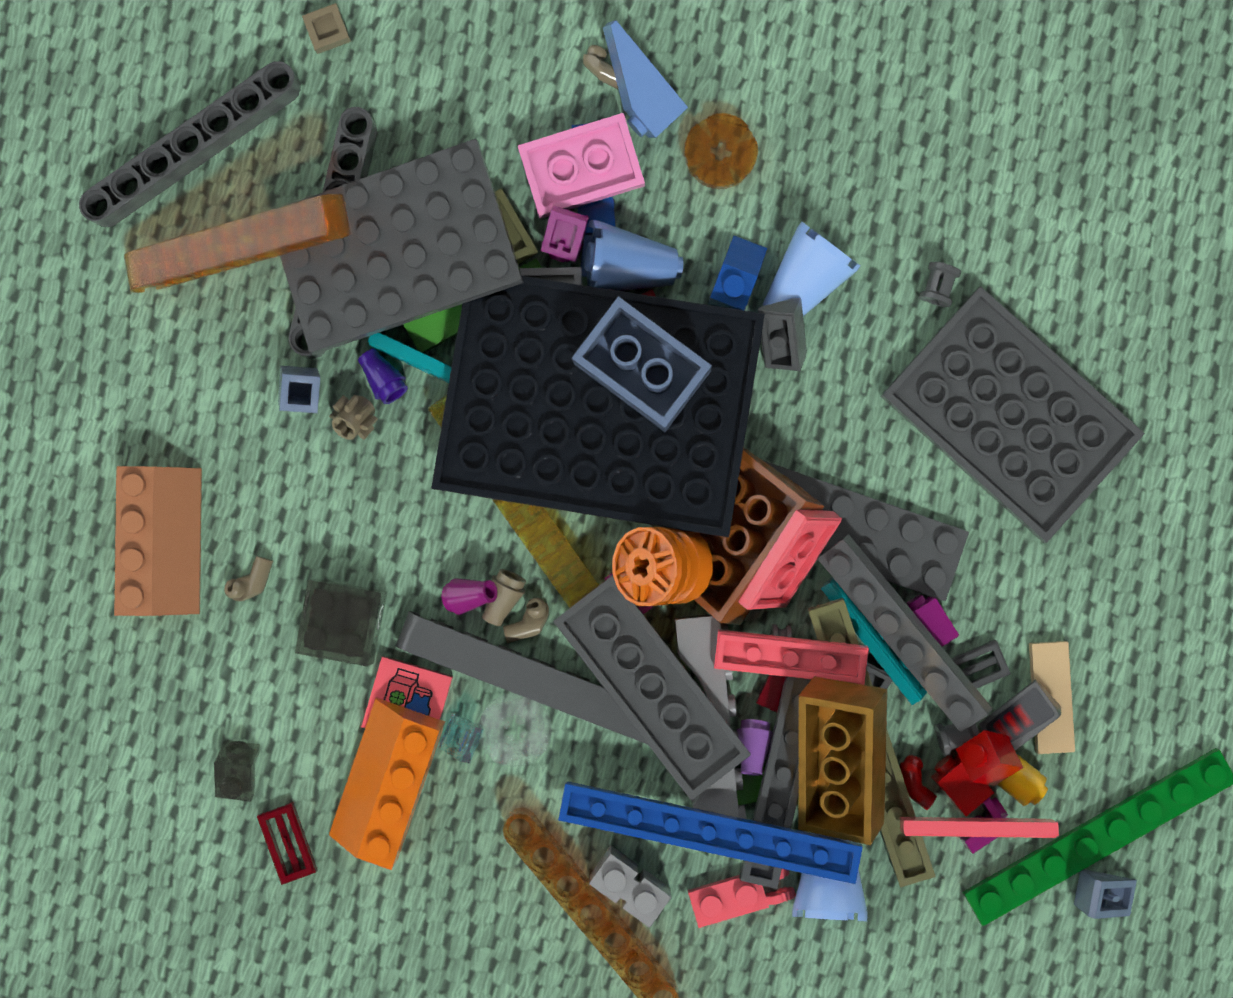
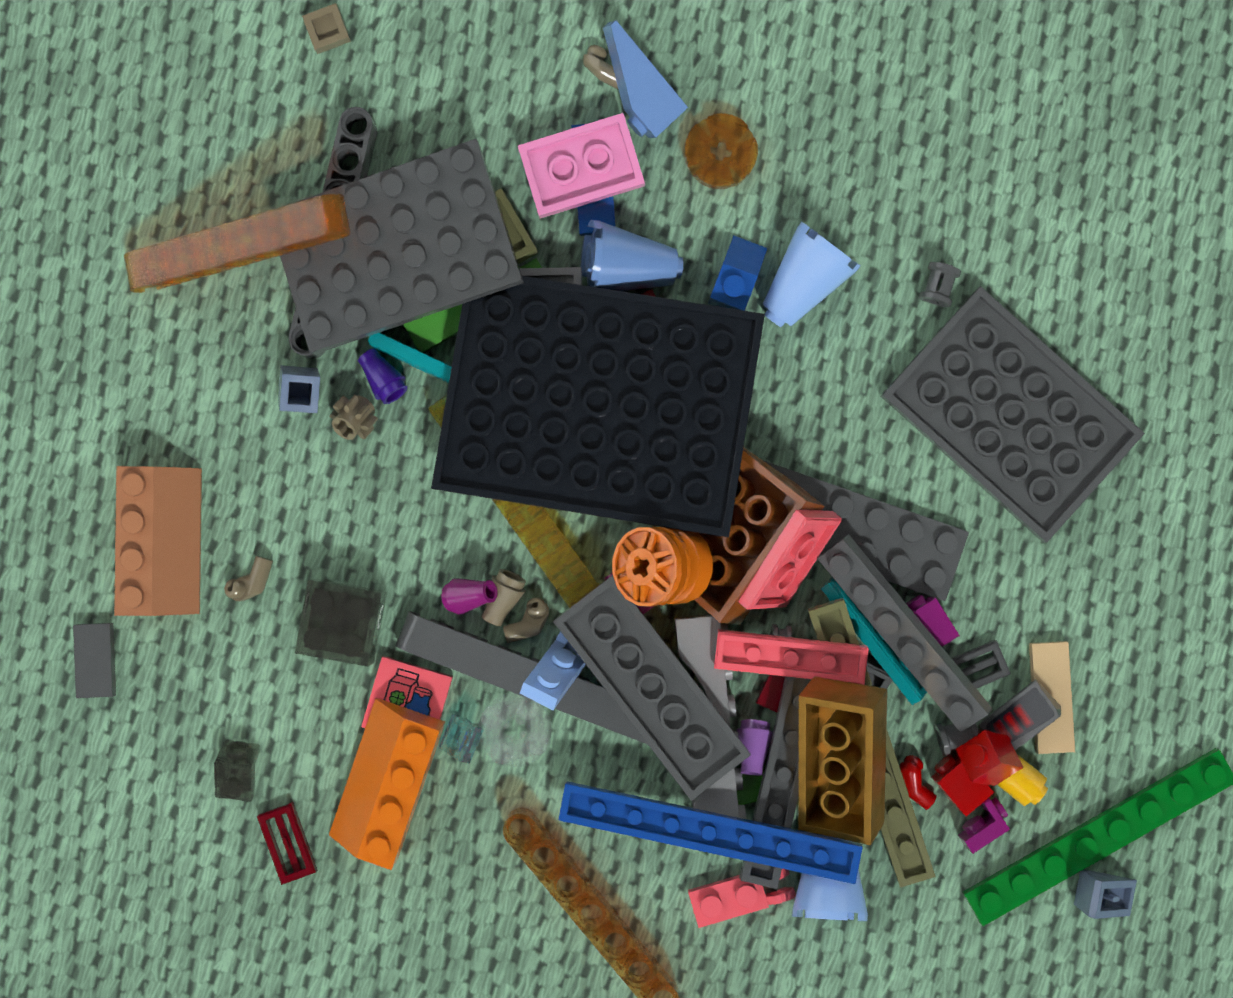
dark grey beam [79,61,301,227] -> none
magenta bracket [540,206,589,262] -> none
sand blue brick [572,296,712,432] -> none
light grey piece [589,845,672,928] -> none
dark grey slope [758,298,807,371] -> none
coral tile [900,817,1059,838] -> none
none -> dark grey tile [73,623,116,698]
none -> light blue plate [520,631,586,710]

